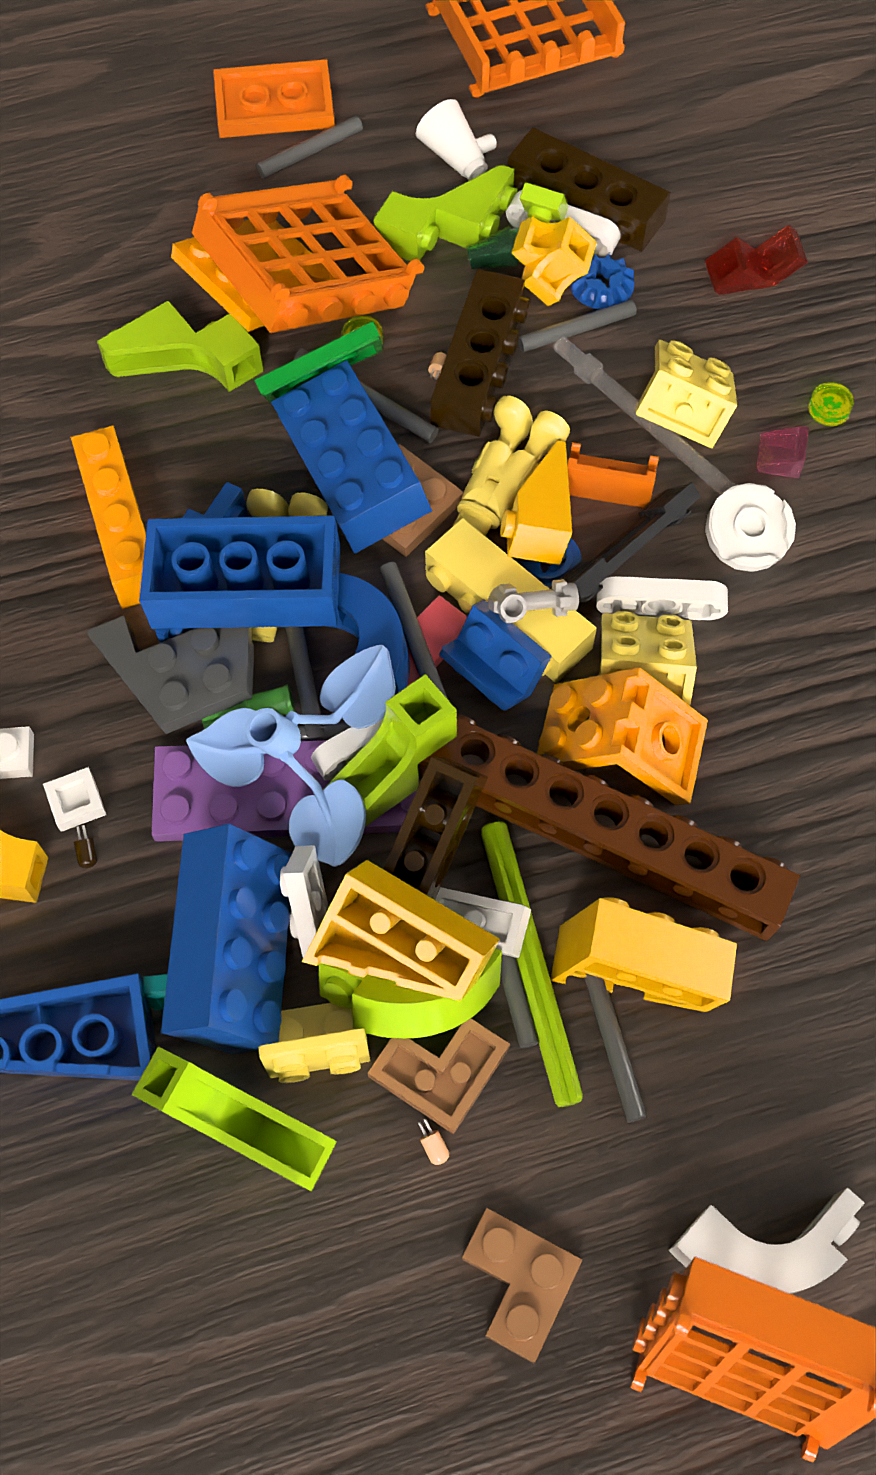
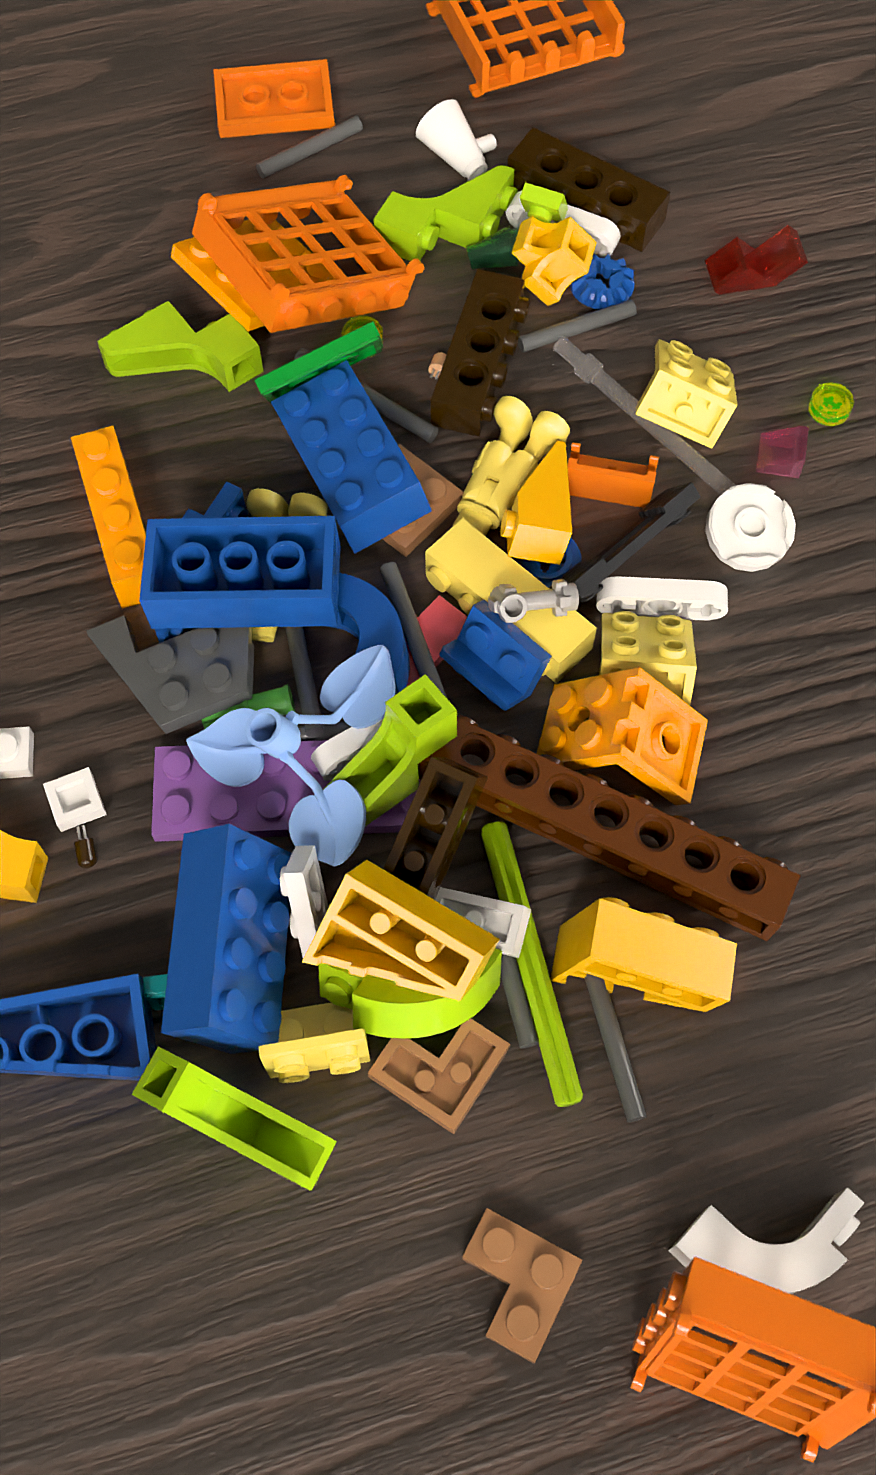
light nougat piece [418,1119,449,1165] -> none

